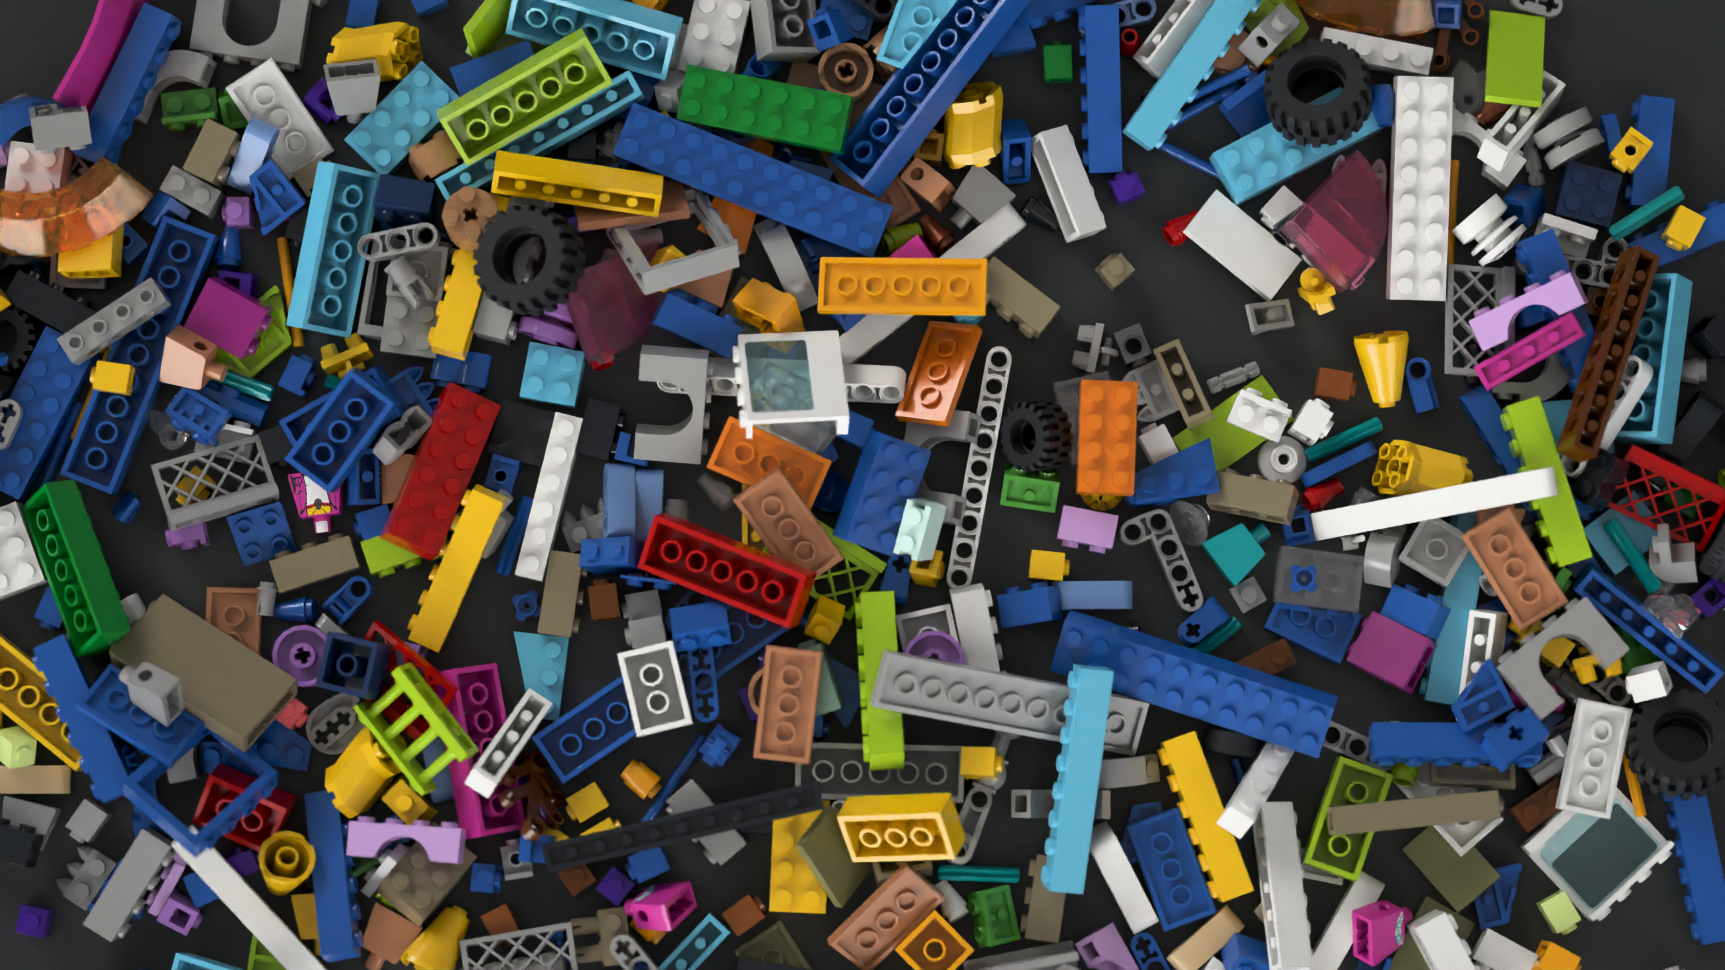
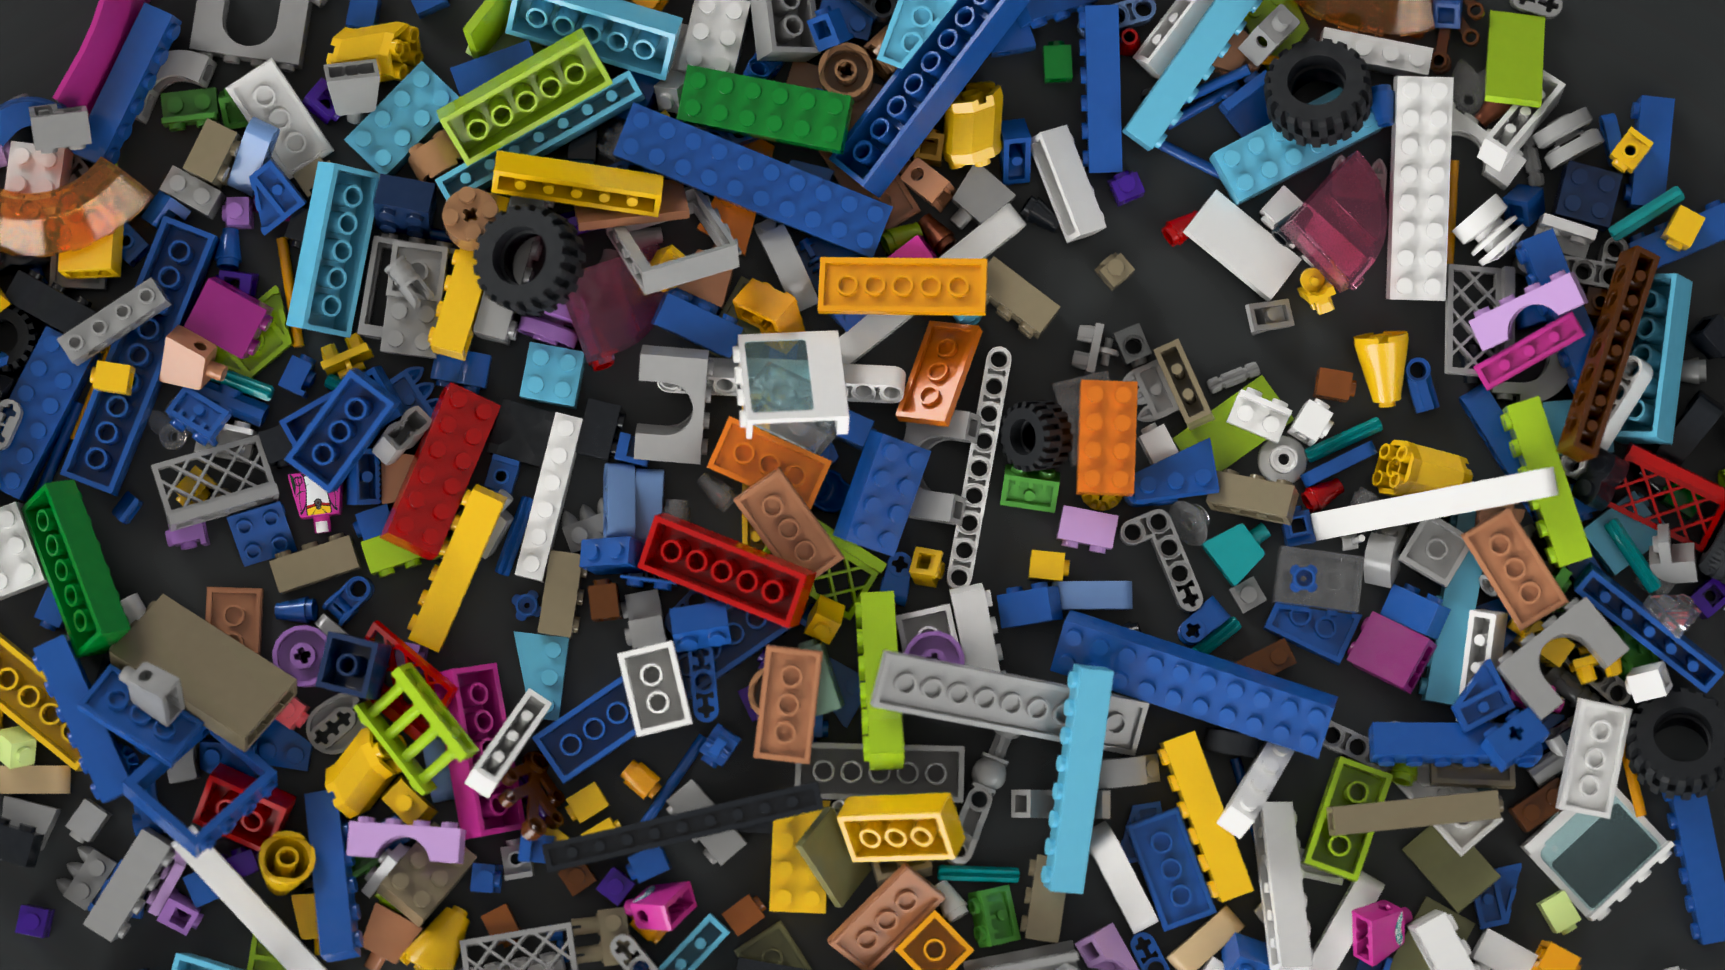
light grey pin [256,581,279,616] -> none
light grey beam [358,223,440,262] -> none
blue hand [772,145,813,164] -> none
light aqua brick [893,498,947,561] -> none
yellow brick [960,747,1004,780] -> none

